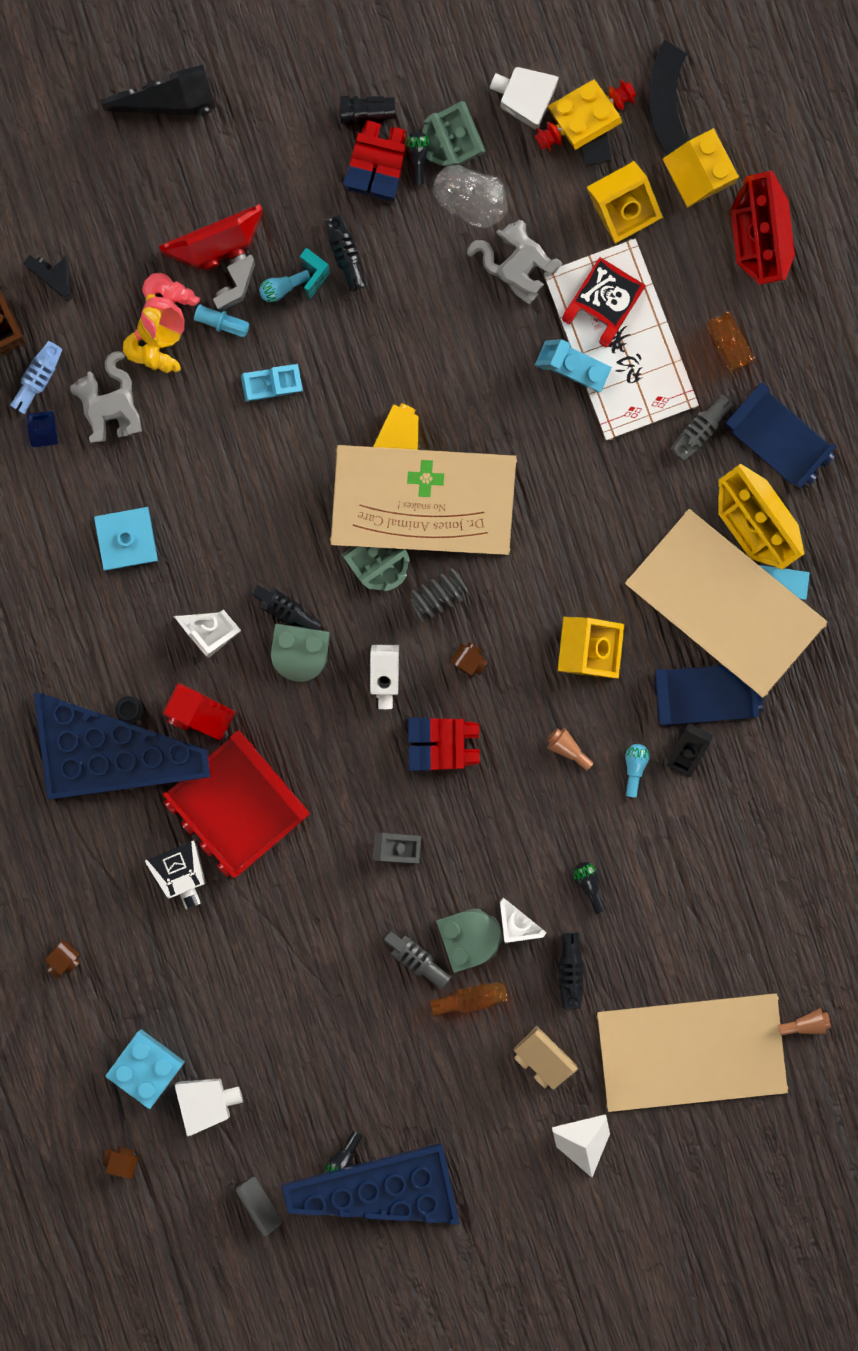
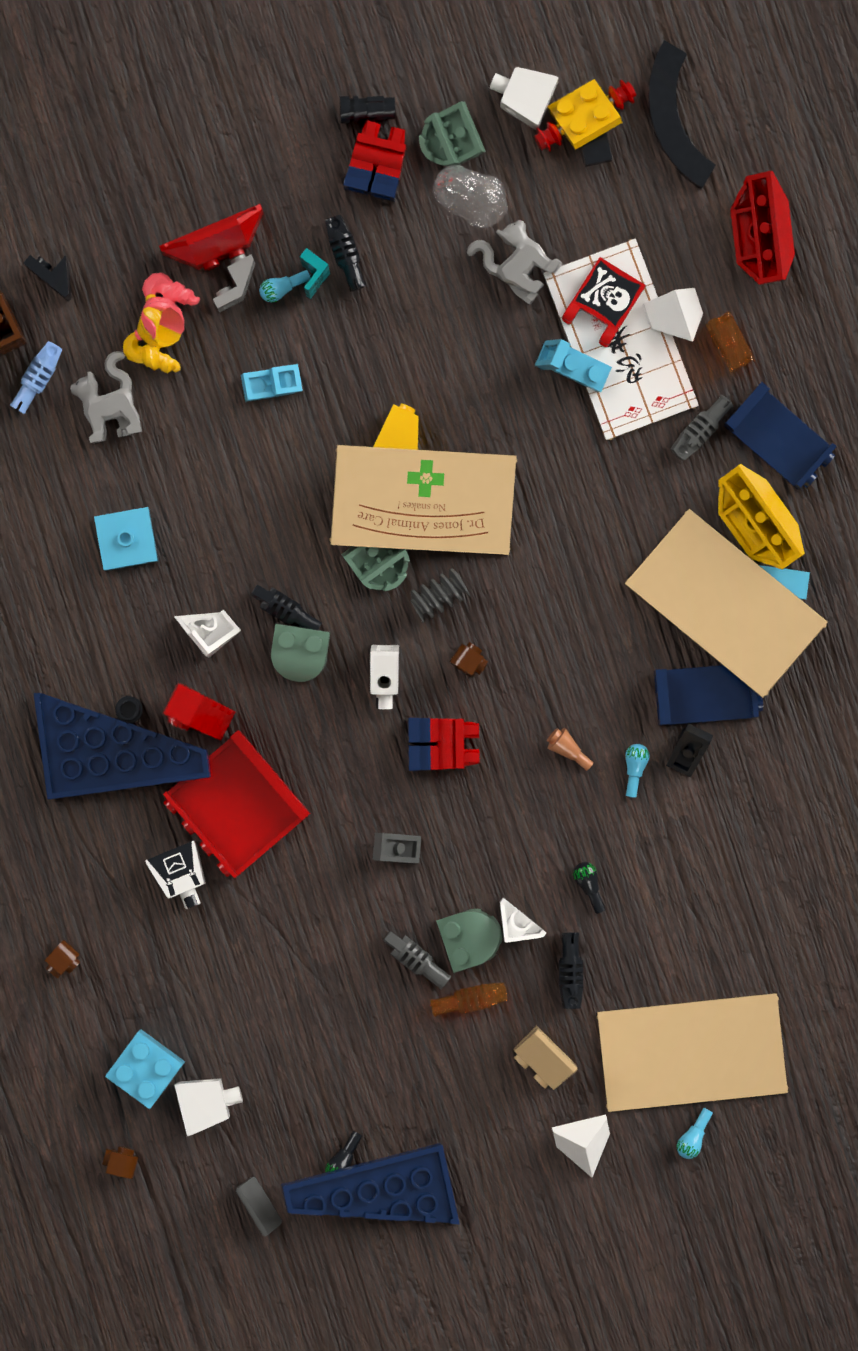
clear blue slope [27,411,58,447] -> none
black wedge [100,64,216,117] -> none
medium azure axle [194,304,249,337] -> none
black piece [405,131,430,185] -> none
yellow slope [558,617,624,678] -> none
yellow slope [587,161,663,244] -> none
yellow slope [662,128,739,208] -> none
nougat cone [778,1008,831,1036] -> none
none -> white slope [643,288,703,342]
none -> medium azure piece [676,1108,713,1159]

